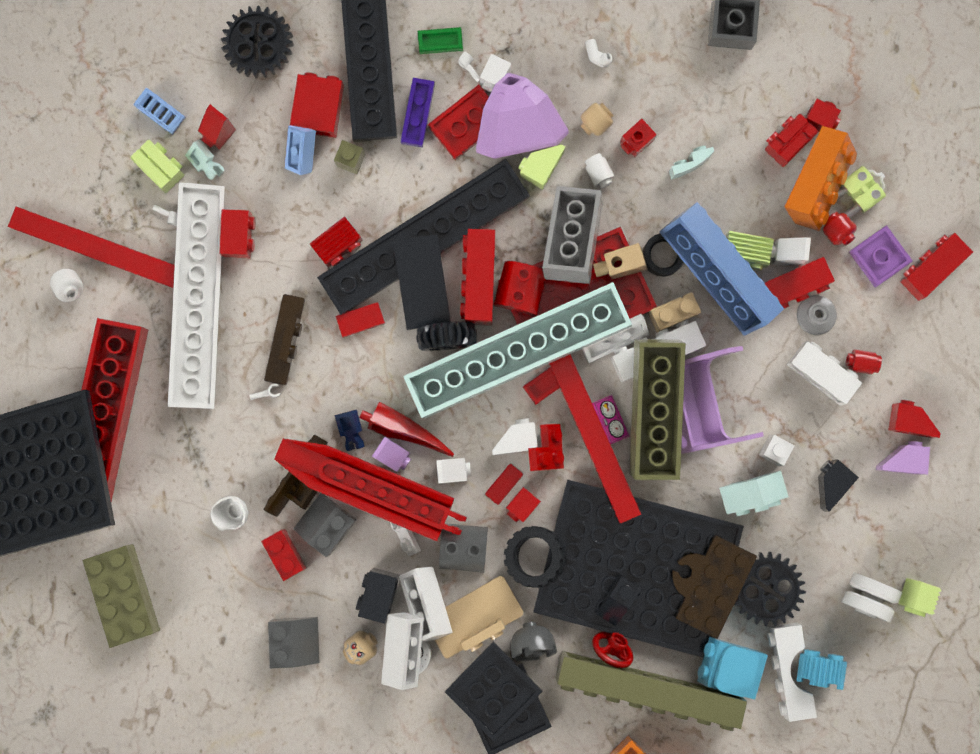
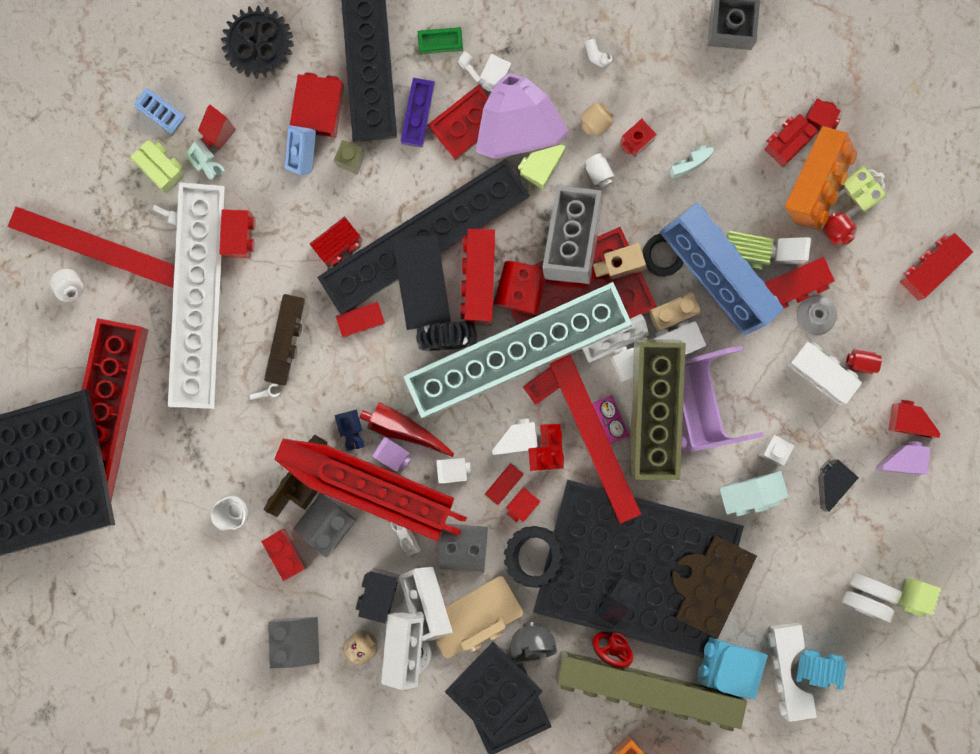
olive brick [82,544,160,648] -> none
black gear [734,551,806,627] -> none
medium lavender tile [849,225,913,287] -> none

